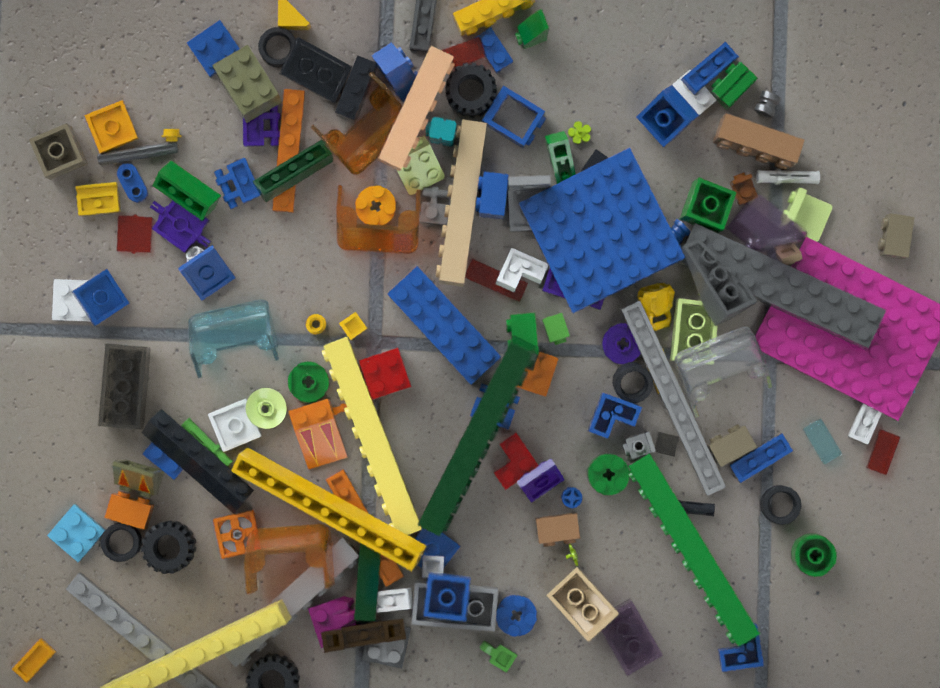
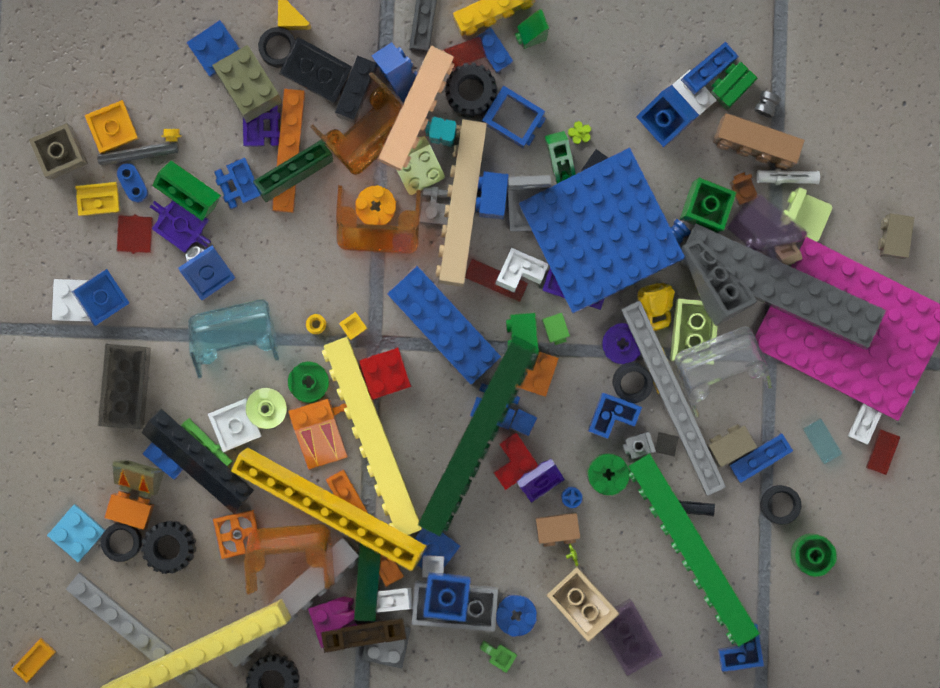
none -> blue plate [510,409,537,436]

